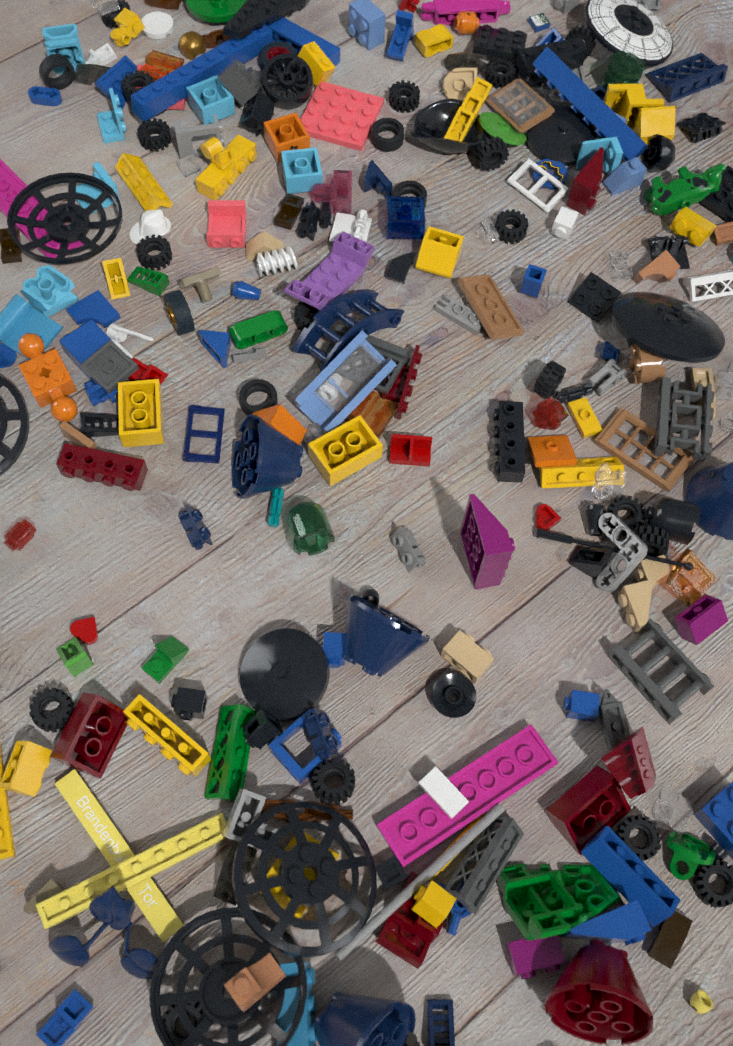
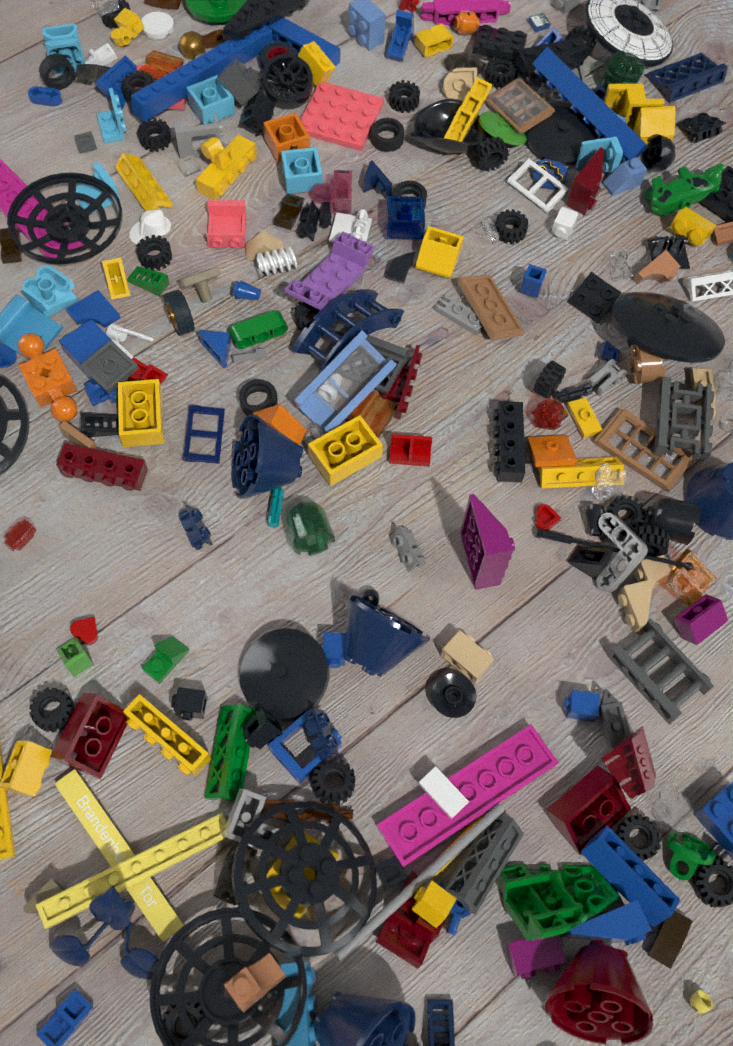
none -> dark grey plate [74,131,97,153]

